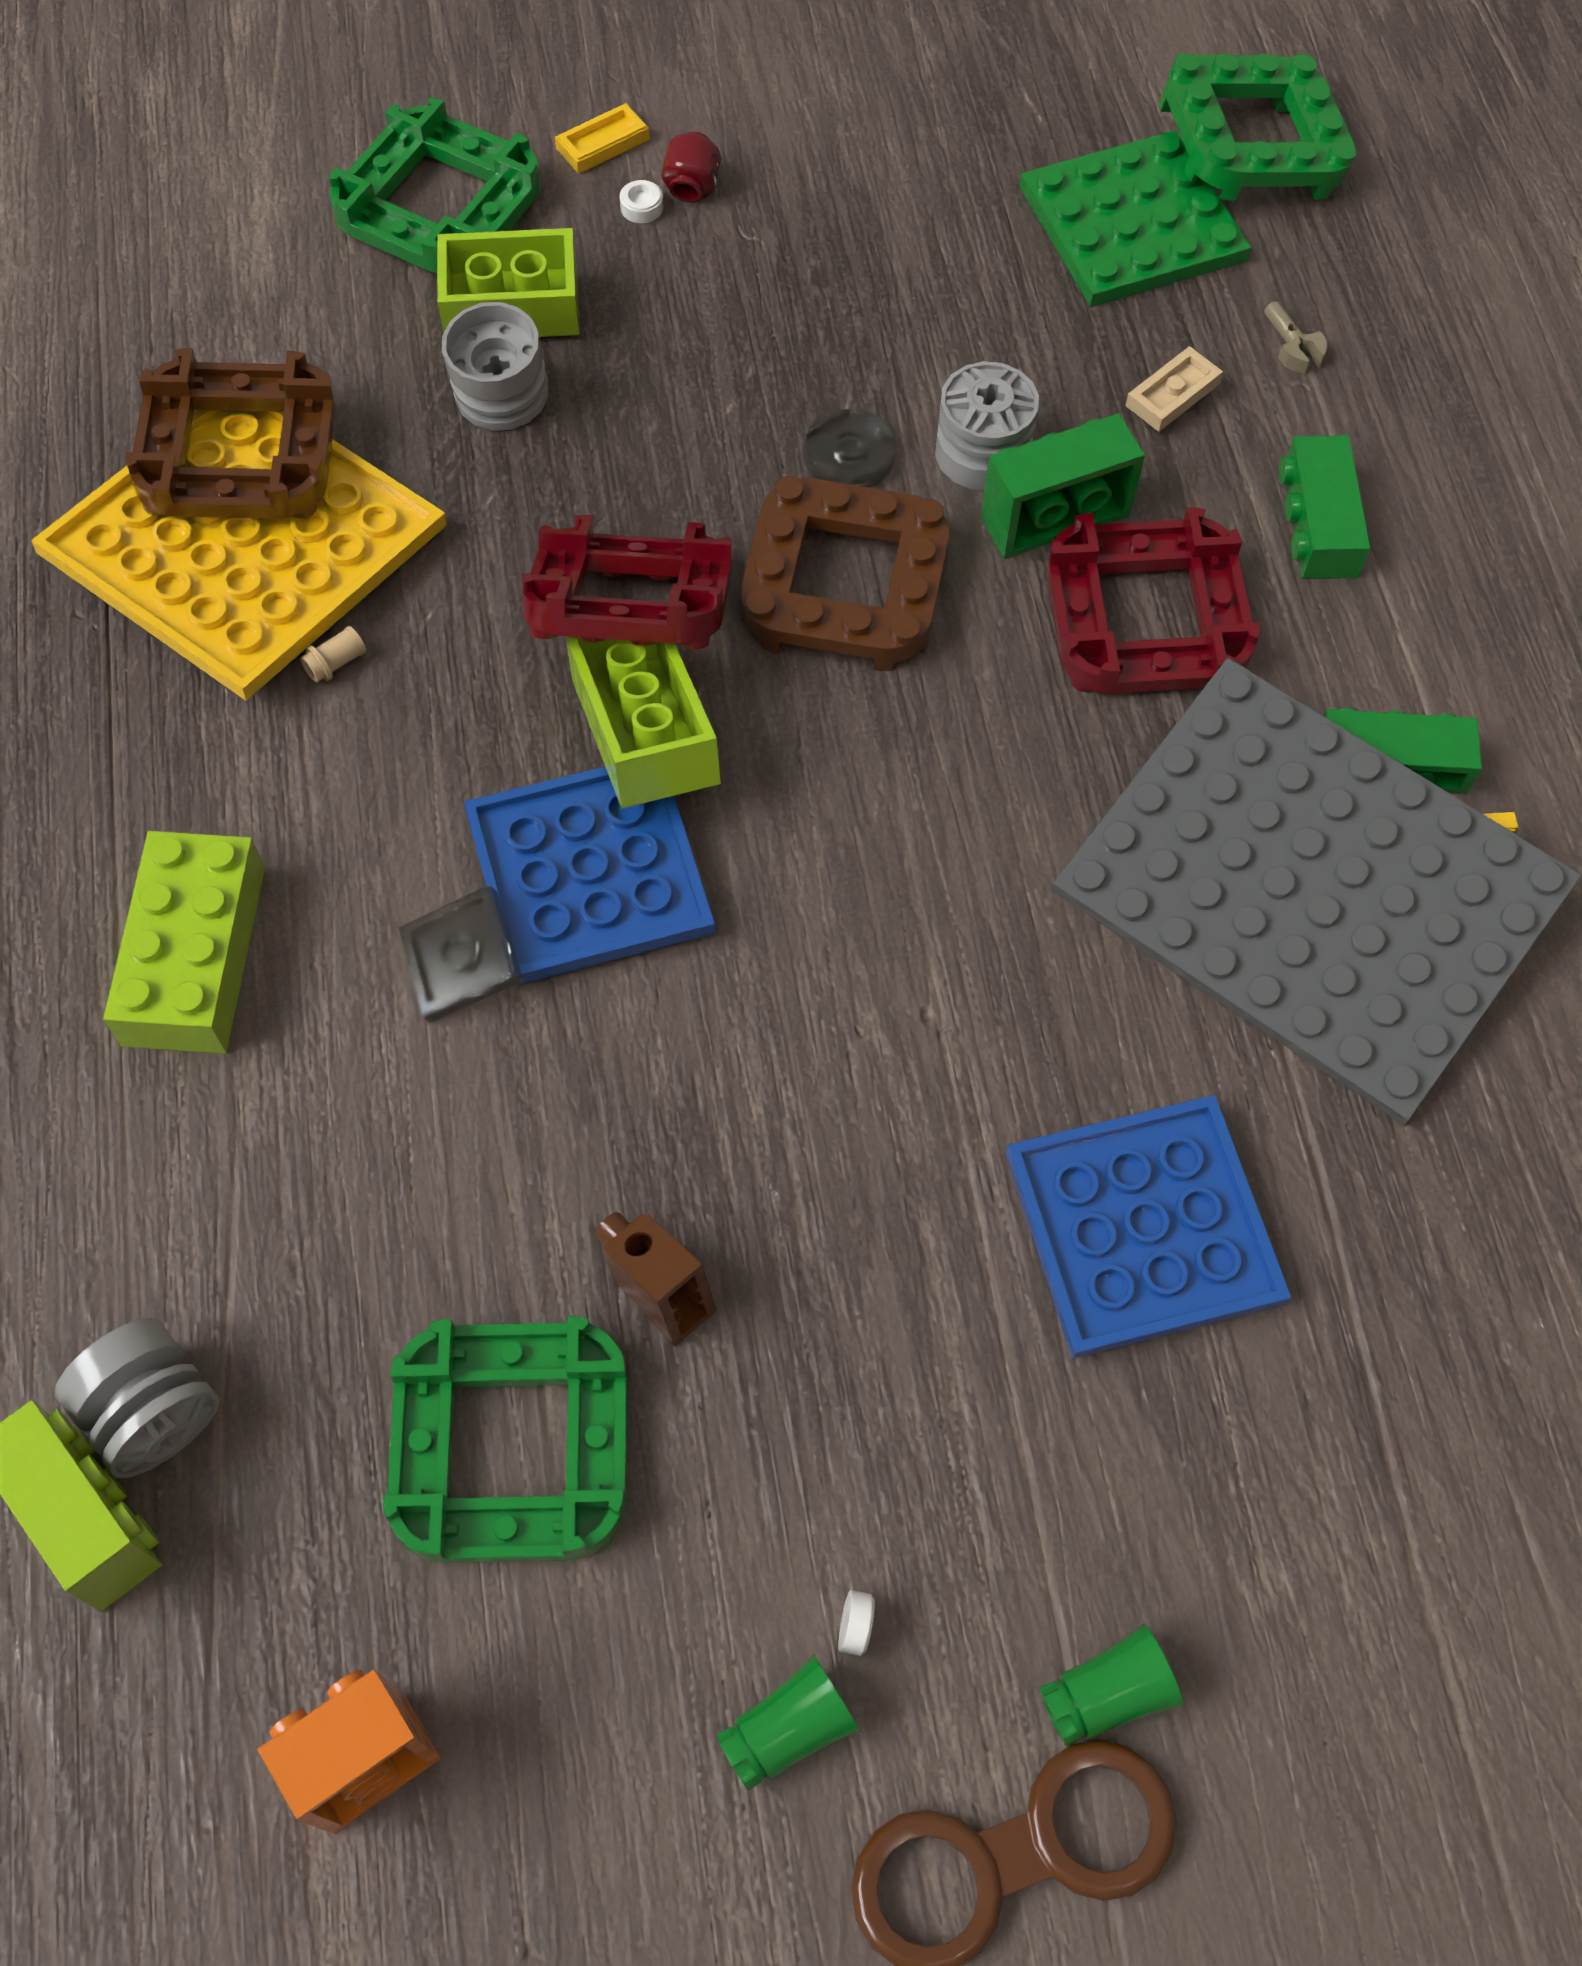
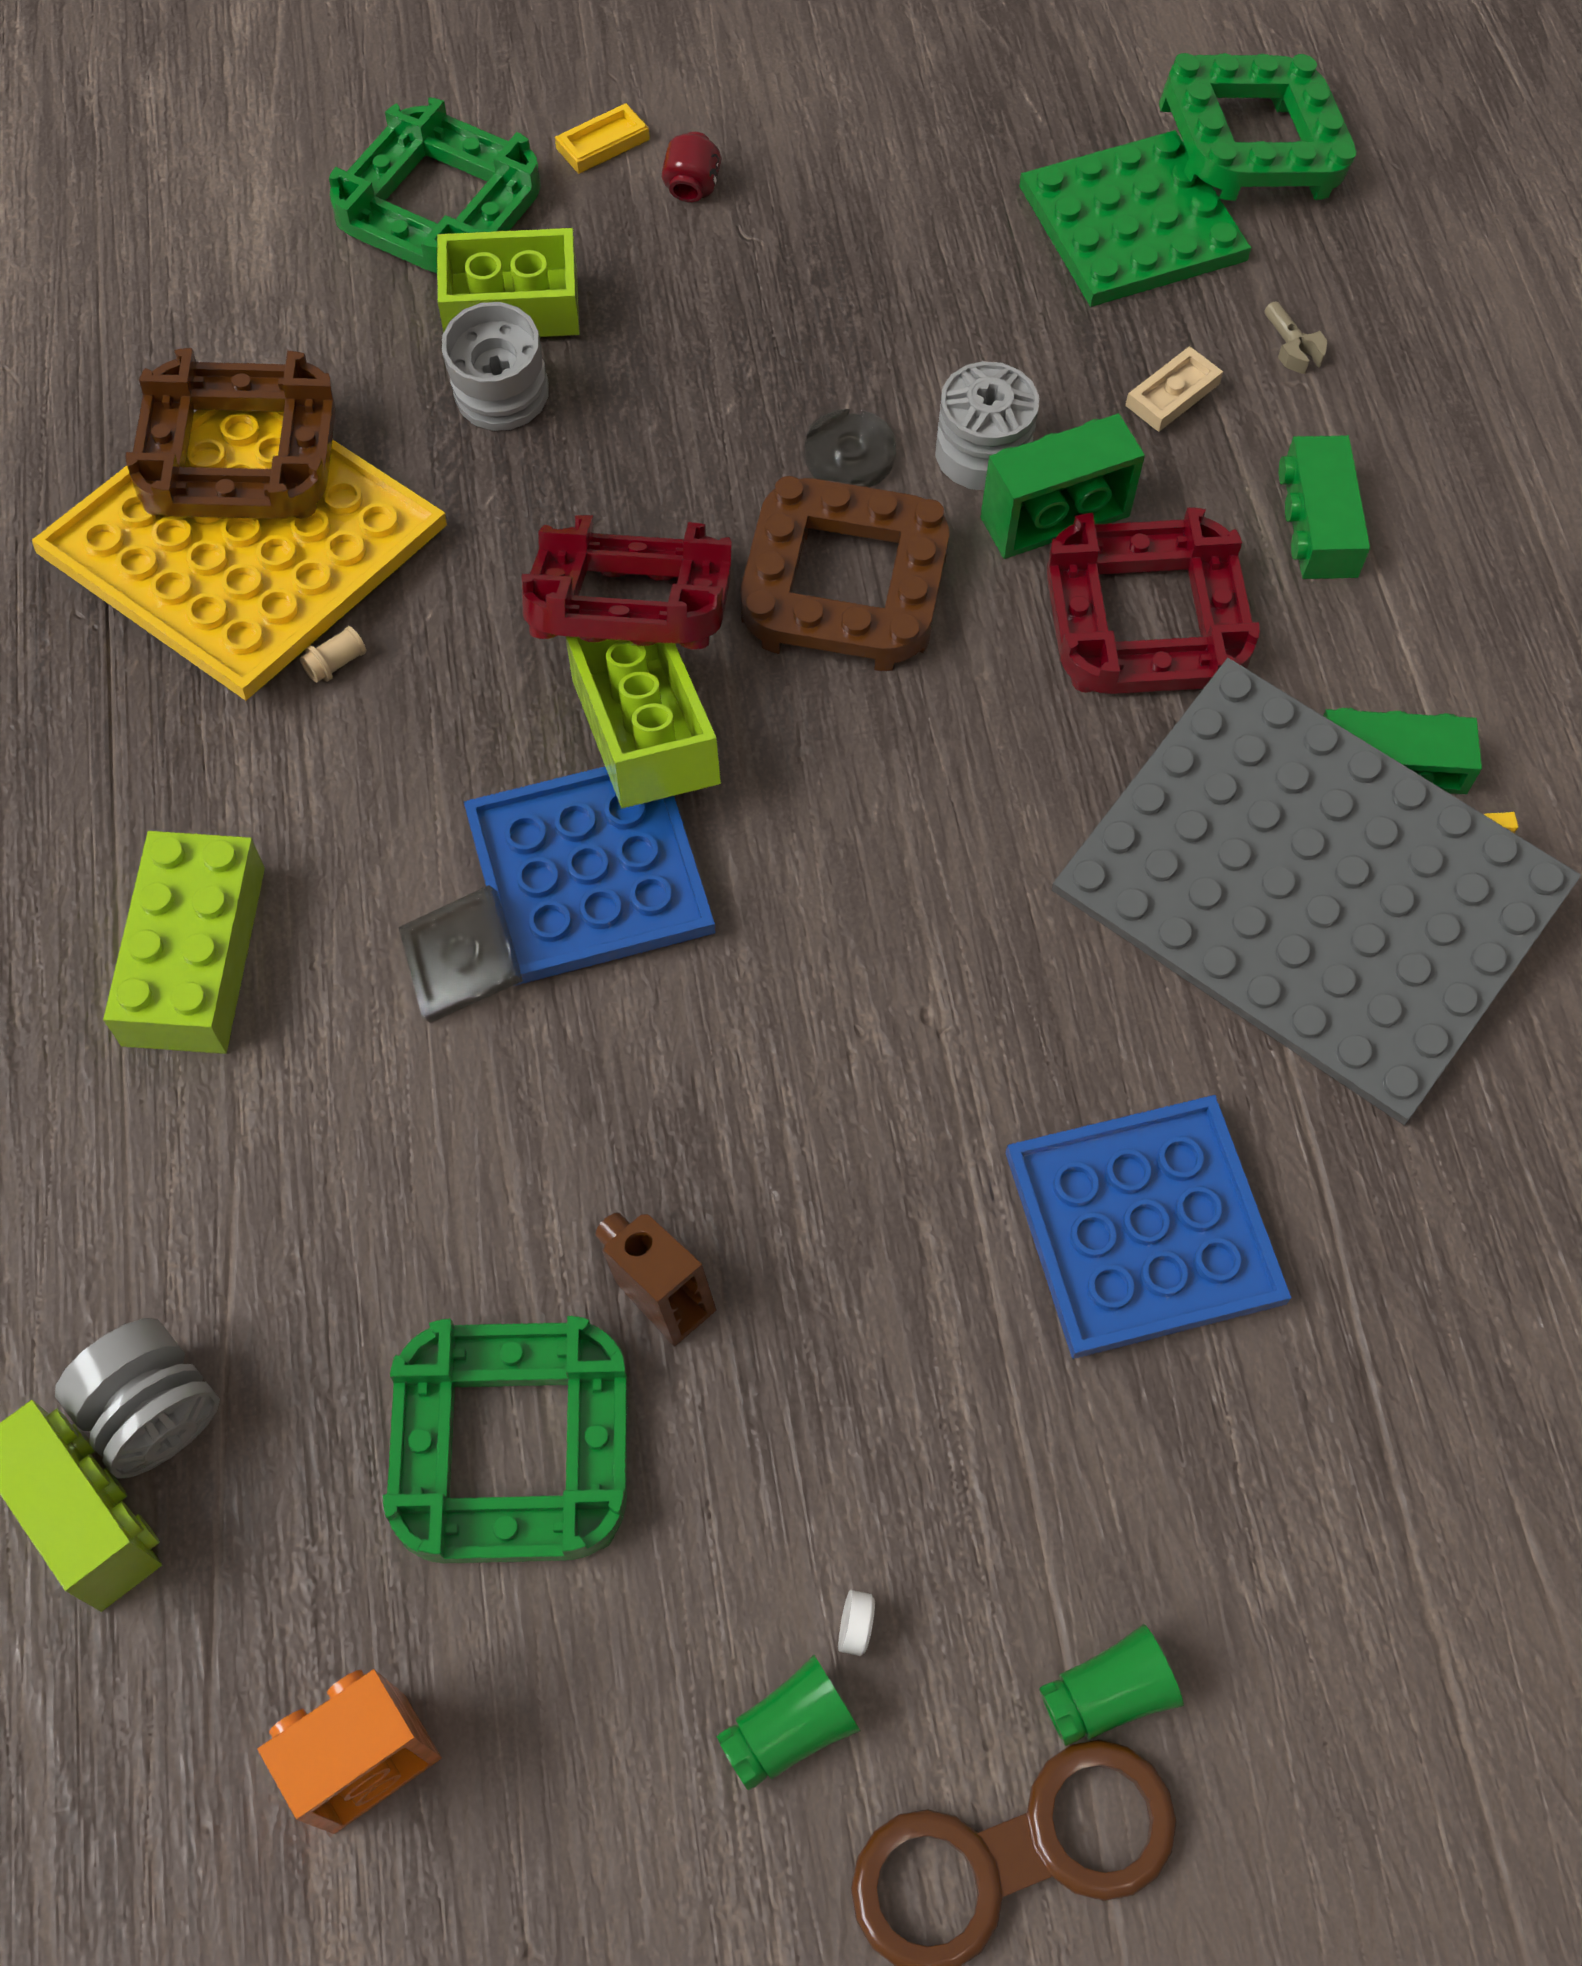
white tile [620,180,663,223] -> none

